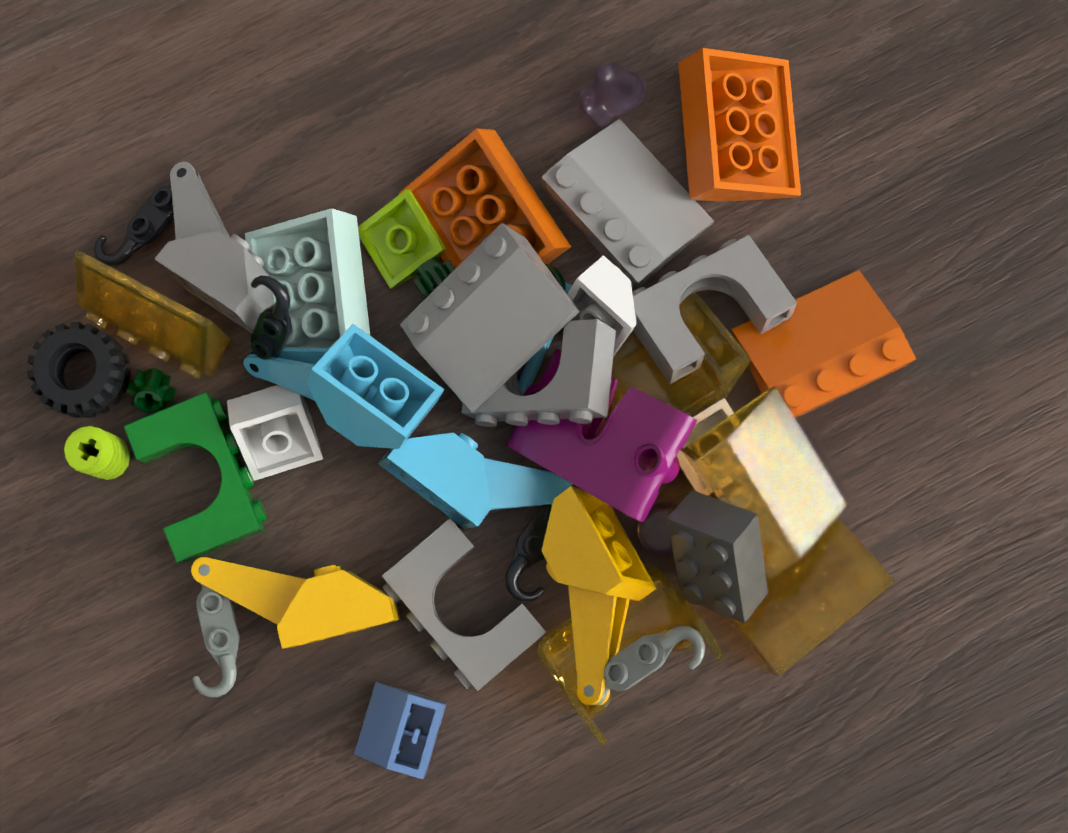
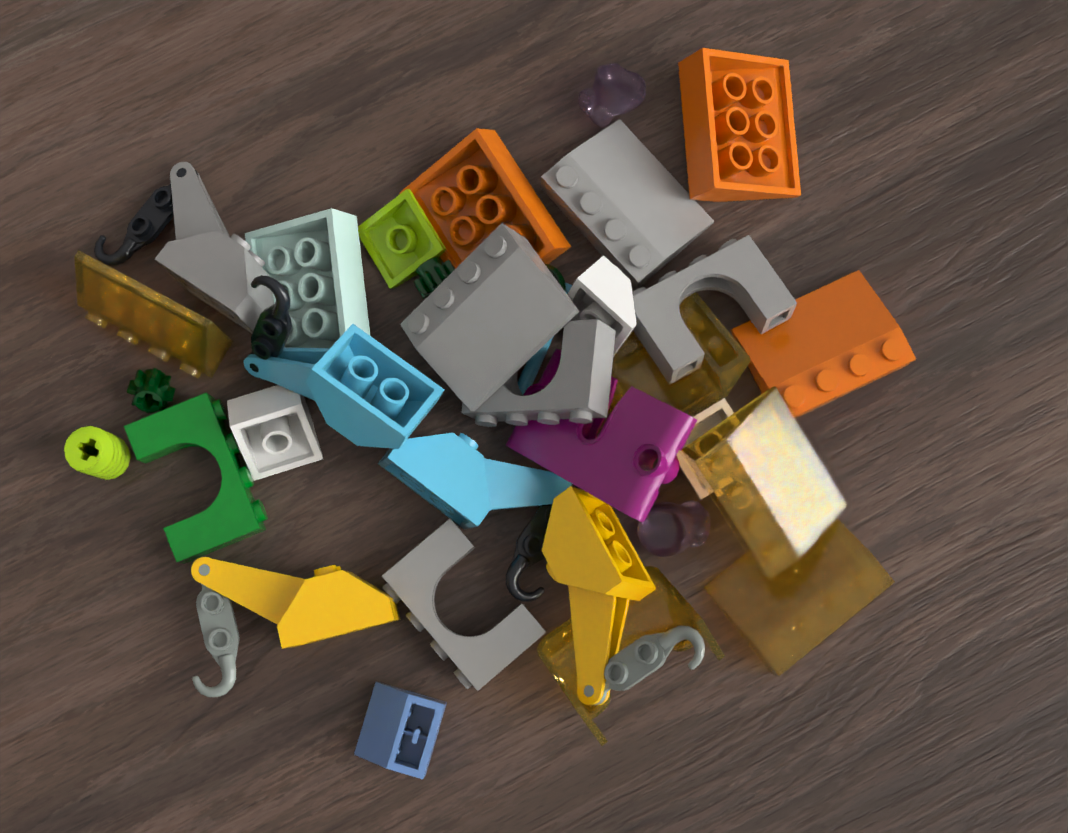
black tyre [27,322,131,418] -> none
dark grey brick [667,490,768,624] -> none

